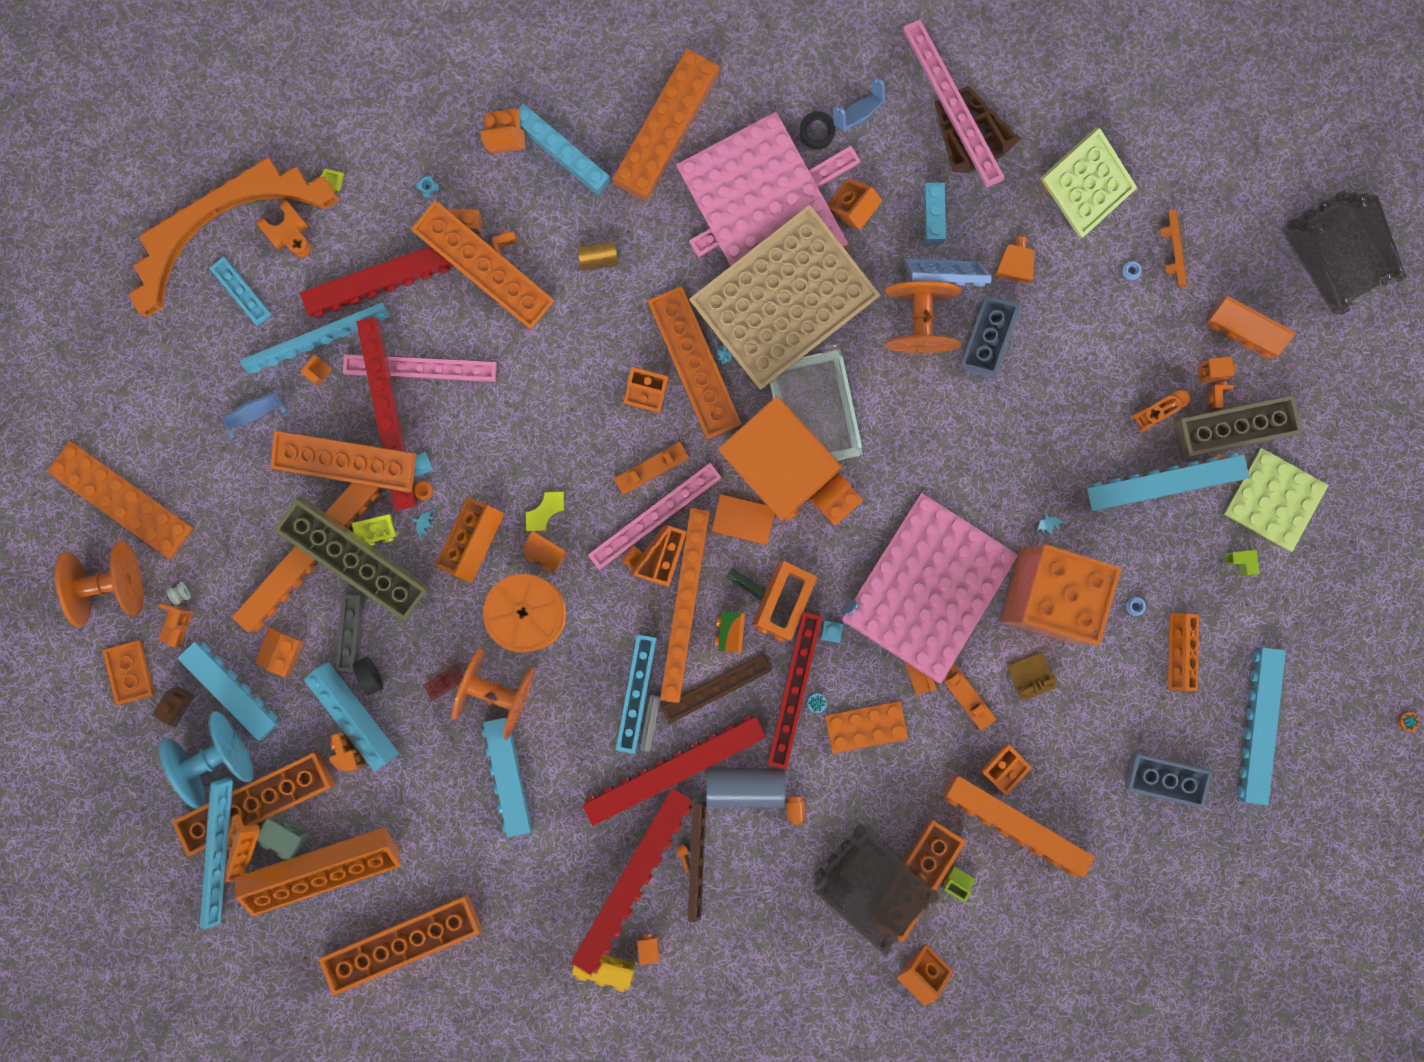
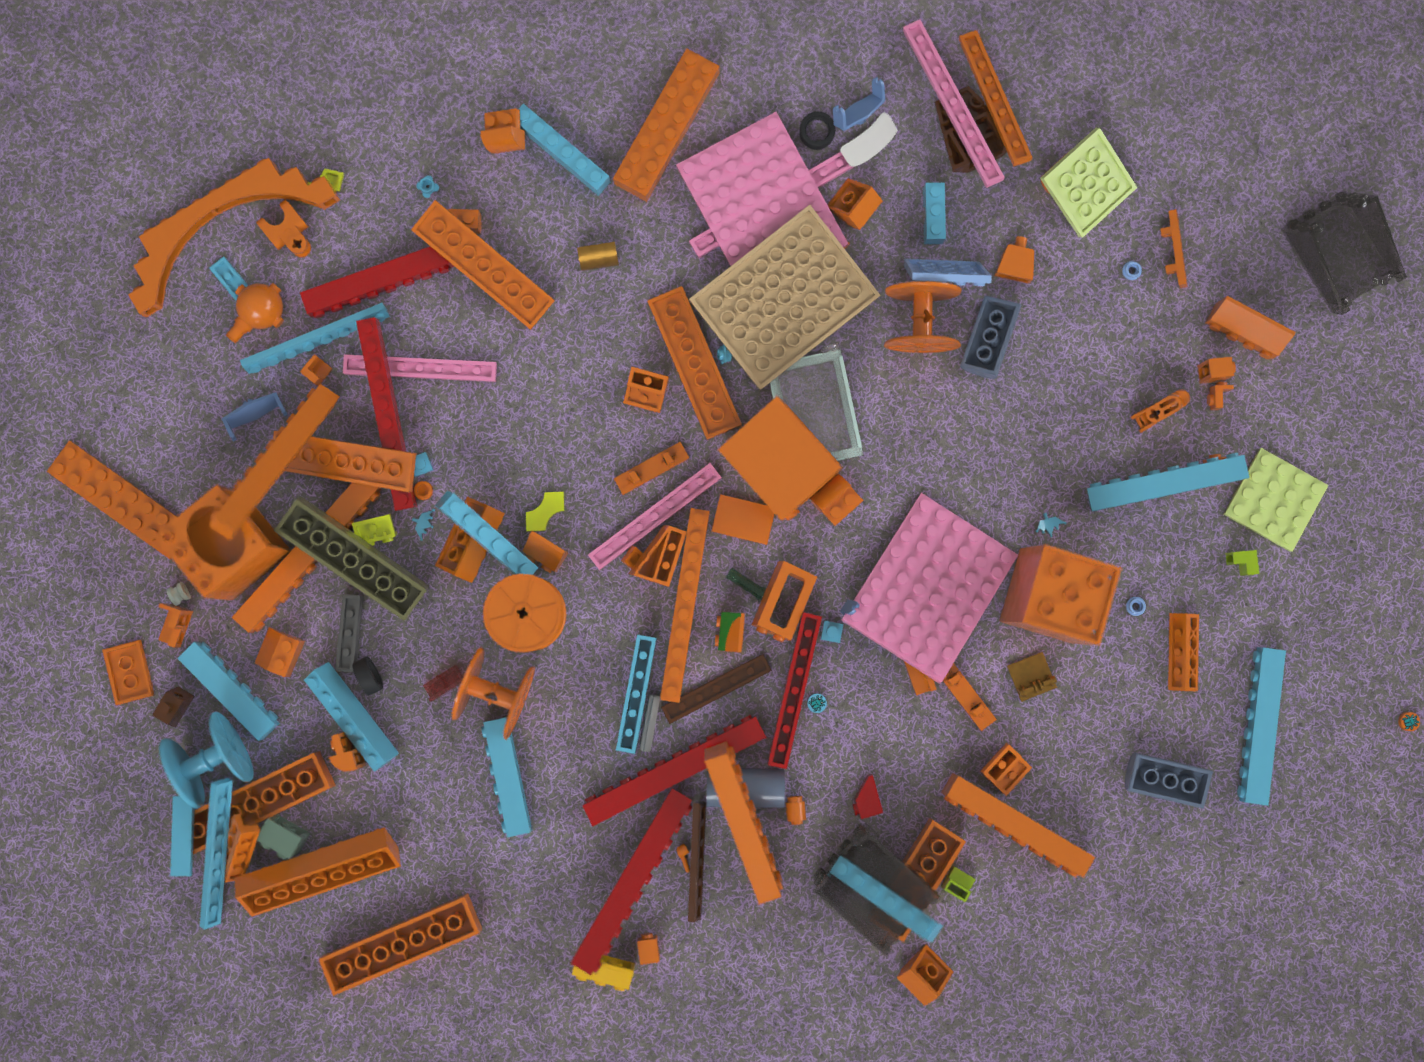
orange piece [55,541,144,628] -> none
orange bracket [490,231,518,254] -> none
orange plate [825,701,908,754] -> none
dark tan brick [1175,395,1303,459] -> none
none -> orange container [154,484,291,600]
none -> medium azure tile [170,796,194,876]
none -> orange brick [209,384,340,540]
none -> orange piece [226,283,284,344]
none -> medium azure brick [435,491,538,575]
none -> orange brick [704,741,783,905]
none -> medium azure brick [830,856,943,942]
none -> white sticker [840,113,898,167]
none -> red slope [852,774,883,819]
none -> orange plate [959,30,1032,167]

